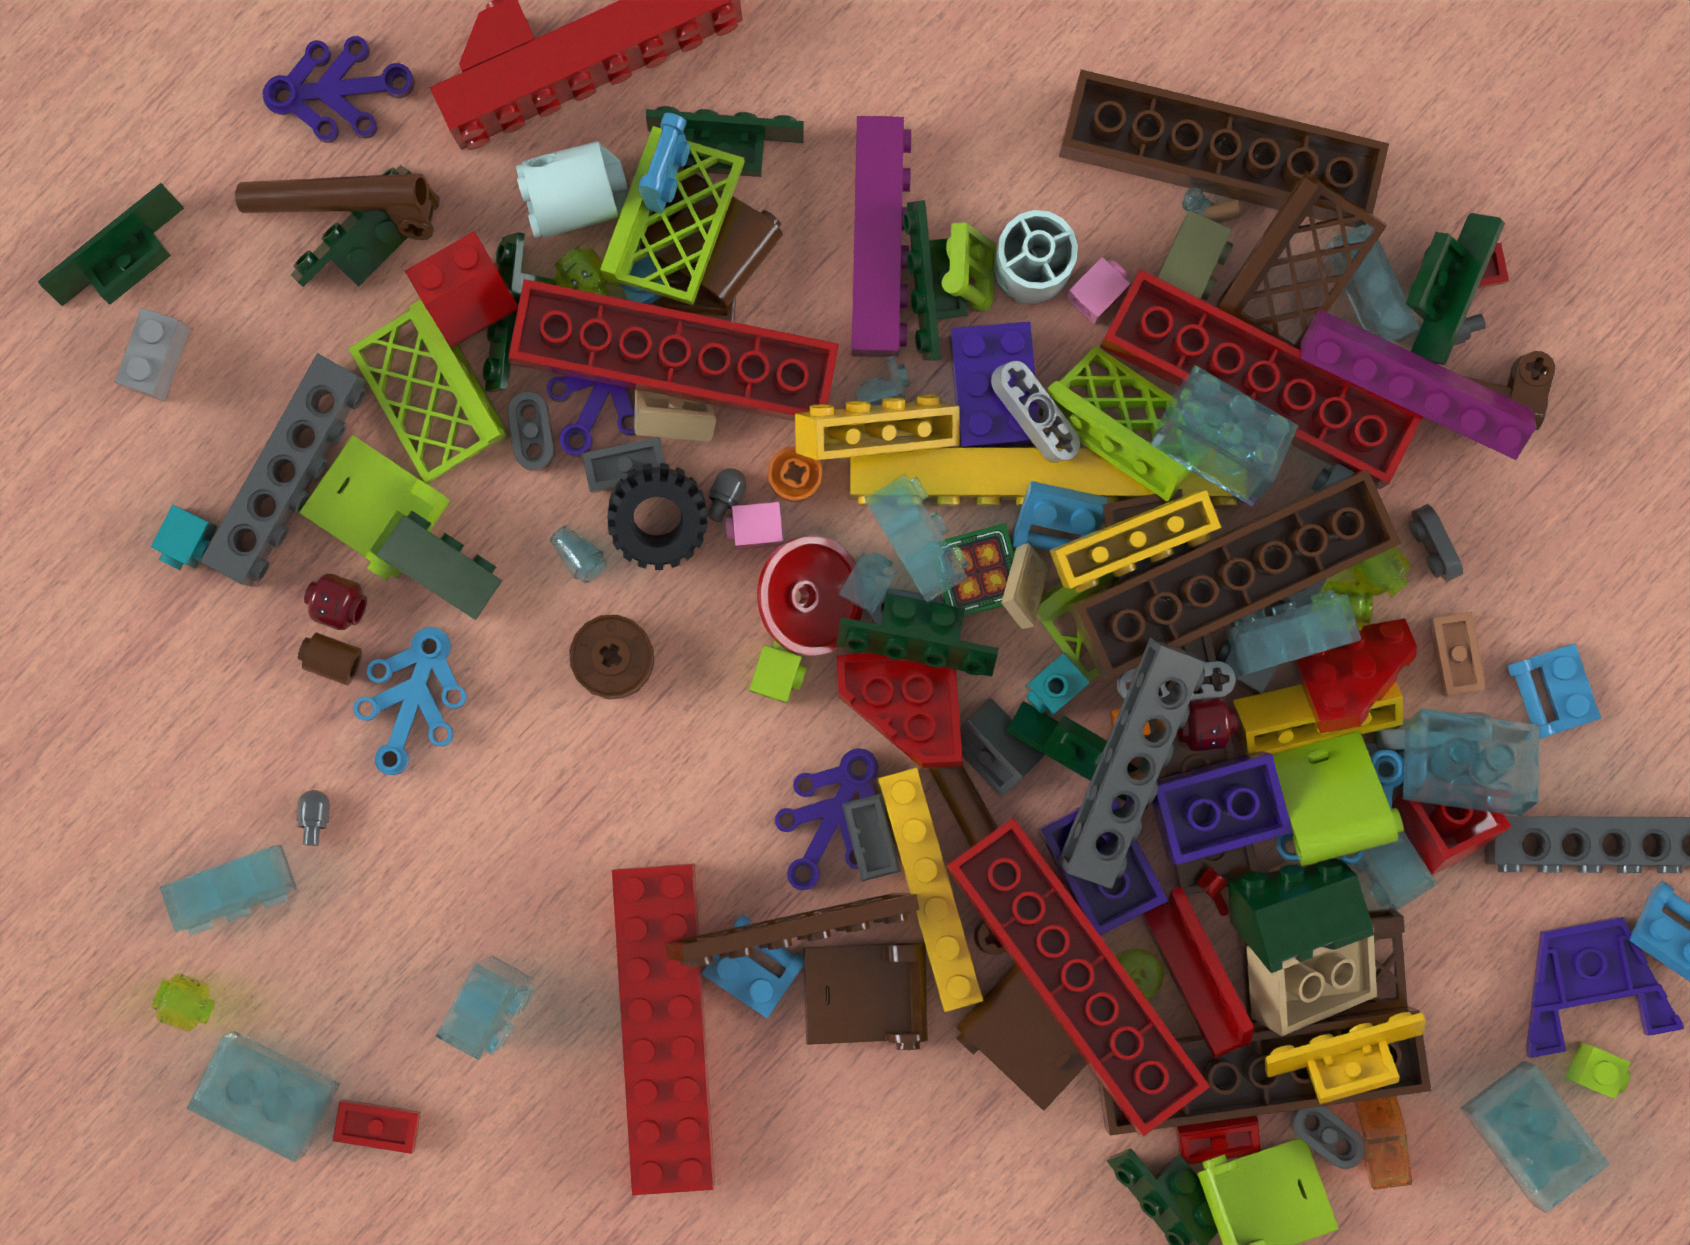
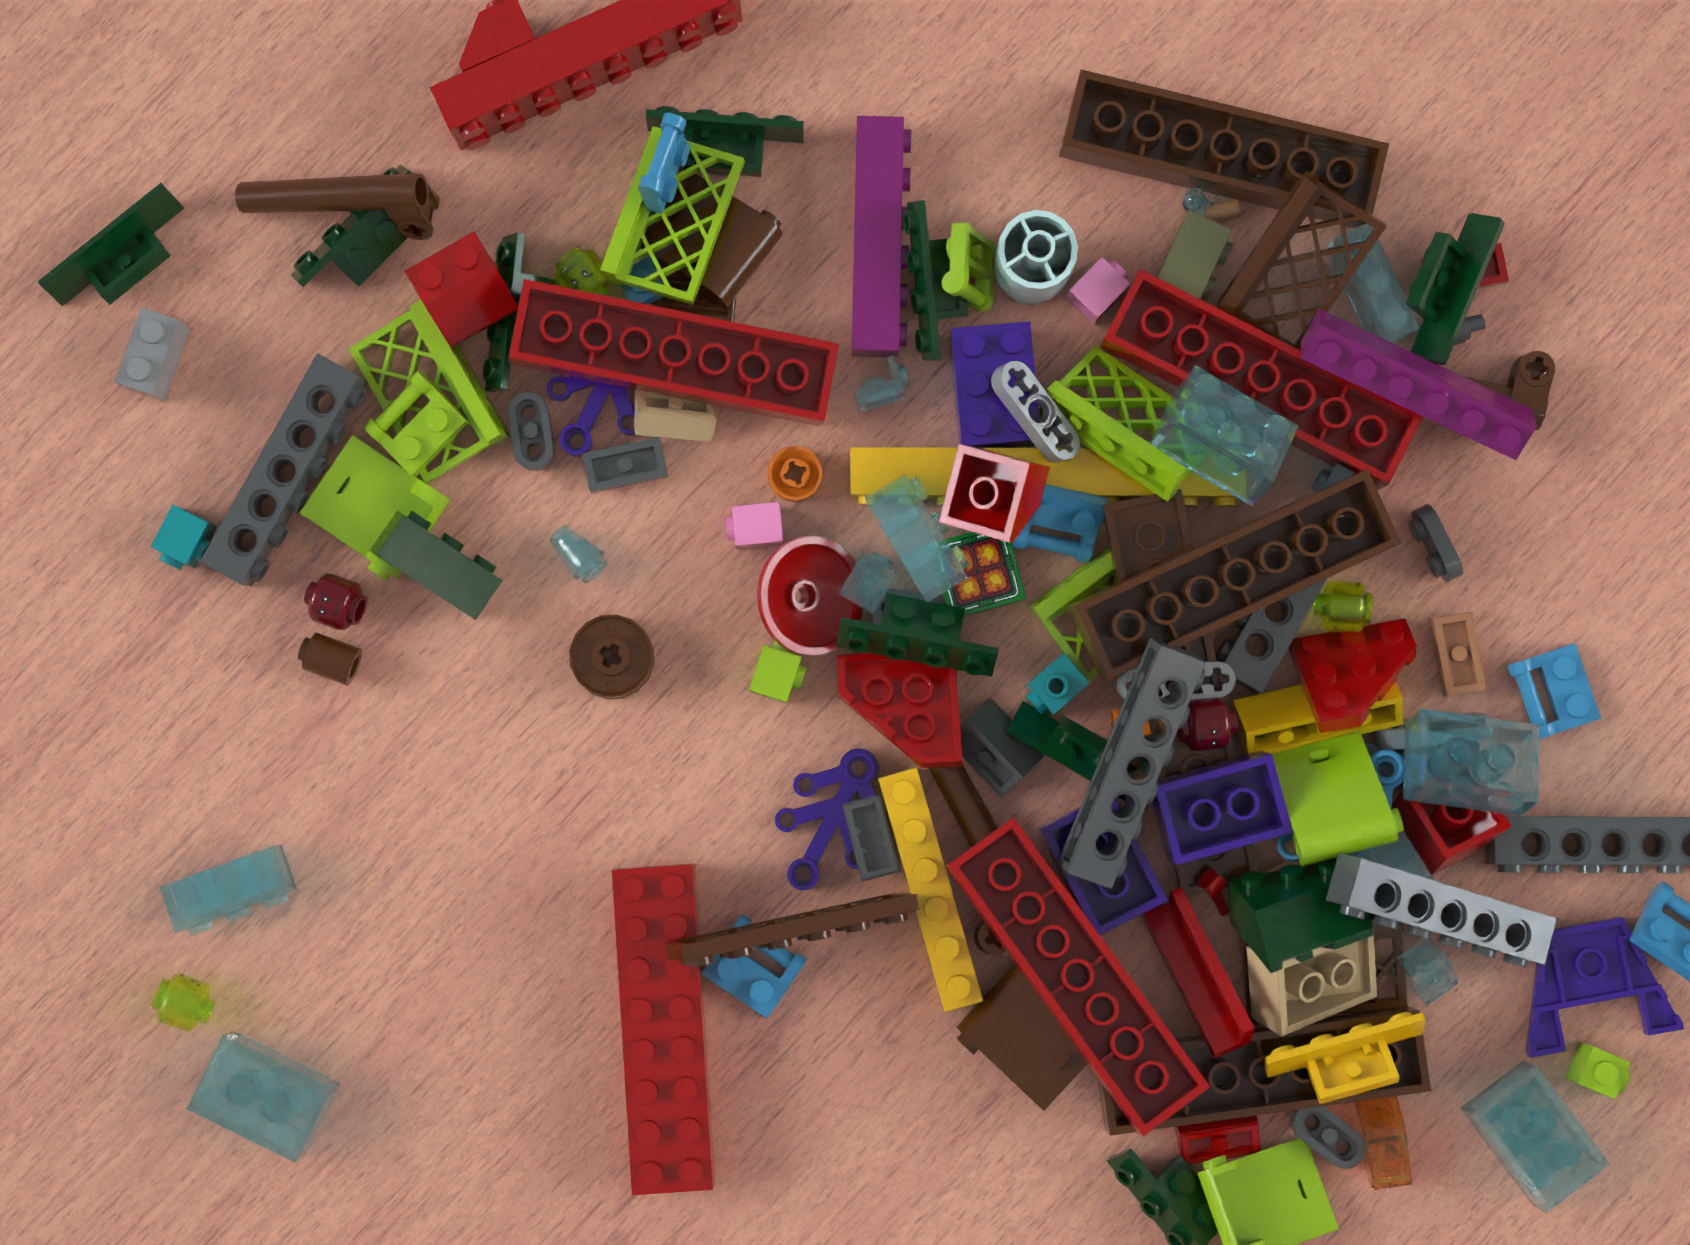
dark purple plant [262,36,415,143] -> none
dark grey cylinder [296,790,330,846] -> none
red plate [332,1099,421,1154] -> none
dark azure plant [353,627,467,775] -> none
clear light blue brick [435,955,535,1060] -> none
light aqua cylinder [516,140,629,238] -> none
black tyre [607,463,708,570] -> none
dark grey cylinder [707,468,746,522] -> none
yellow brick [795,394,960,460] -> none
reddish brown door [803,943,928,1050] -> none
tan plate [1001,543,1049,629] -> none
yellow brick [1049,490,1221,593] -> none
clear neon green head [1115,948,1164,1000] -> none
clear light blue brick [1226,589,1361,676] -> none
clear neon green head [1351,546,1411,597] -> none
none -> lime plate [363,370,470,477]
none -> red slope [939,444,1050,543]
none -> brick [1326,853,1557,968]
none -> clear light blue bracket [1398,938,1459,1006]

